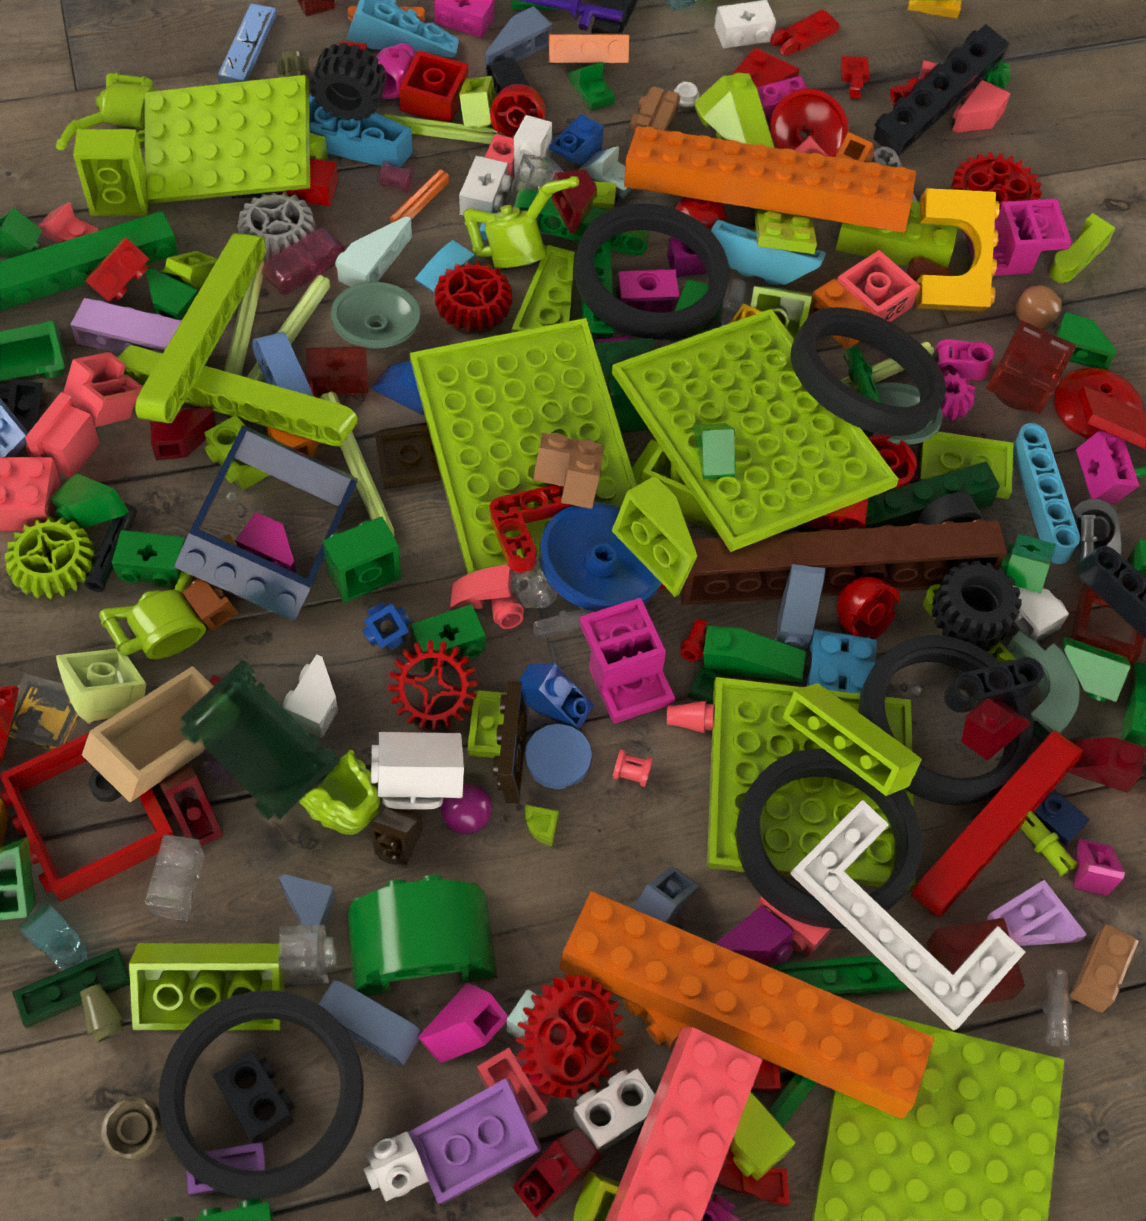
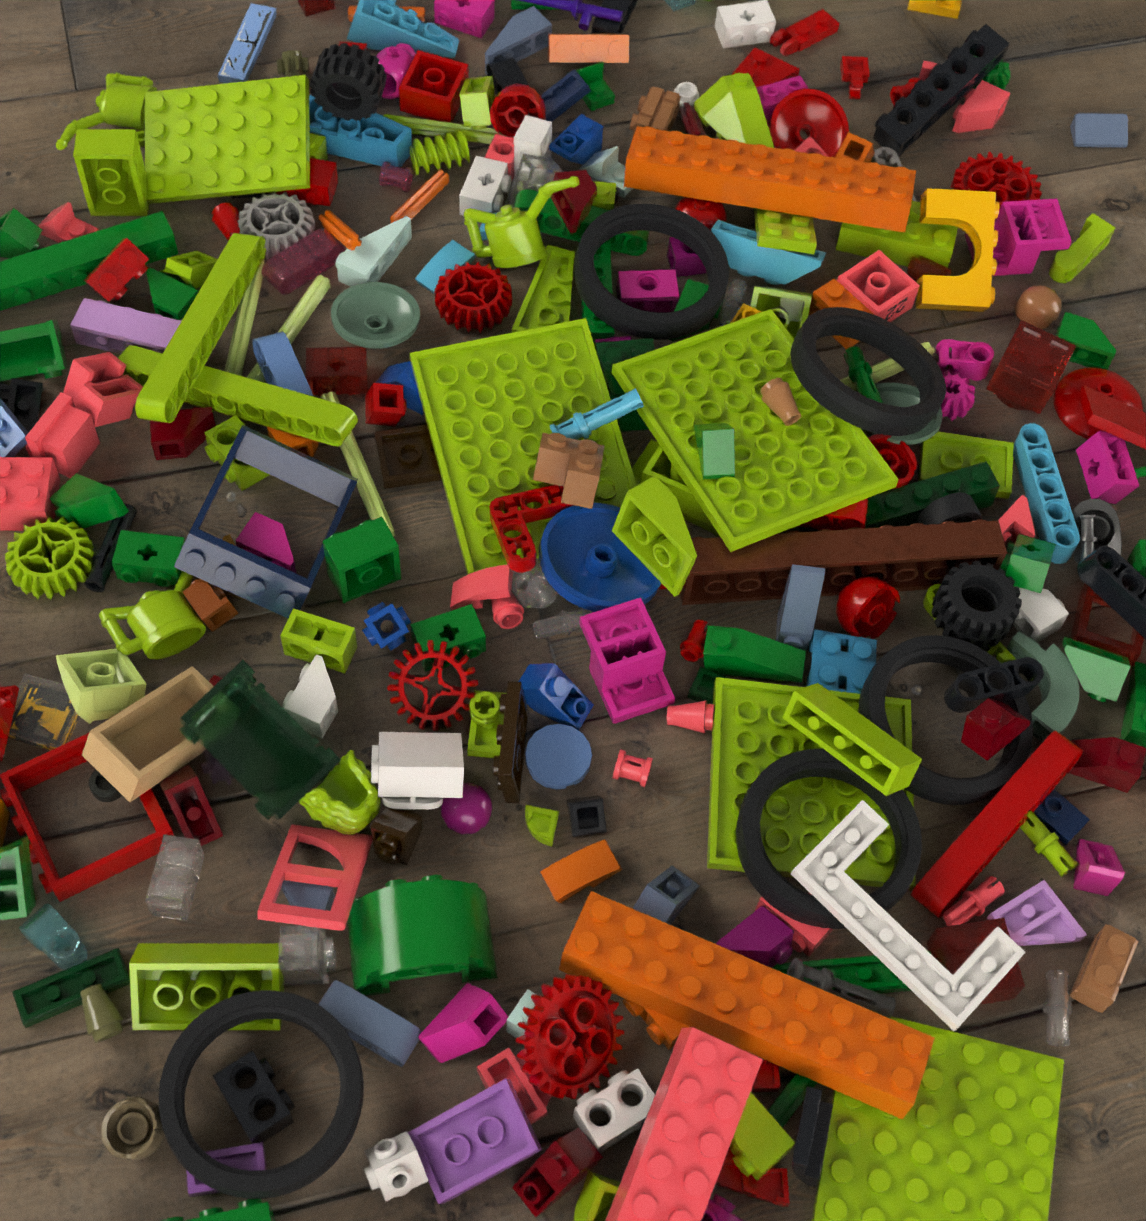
none -> red cone [212,202,241,241]
none -> coral window [257,824,373,931]
none -> lime brick [280,608,357,674]
none -> orange axle [318,210,362,250]
none -> red brick [365,382,407,426]
none -> lime piece [410,130,470,175]
none -> lime bush [469,691,500,726]
none -> orange slope [540,839,623,903]
none -> dark blue plate [541,69,591,122]
none -> medium azure pin [549,388,644,440]
none -> black slope [566,795,607,837]
none -> dark red axle [679,102,706,136]
none -> medium nougat cone [760,378,801,426]
none -> dark grey pin [787,958,896,1018]
none -> black slope [791,1087,833,1188]
none -> coral axle [942,876,1005,929]
none -> coral slope [999,495,1035,546]
none -> sand blue slope [1070,113,1128,148]

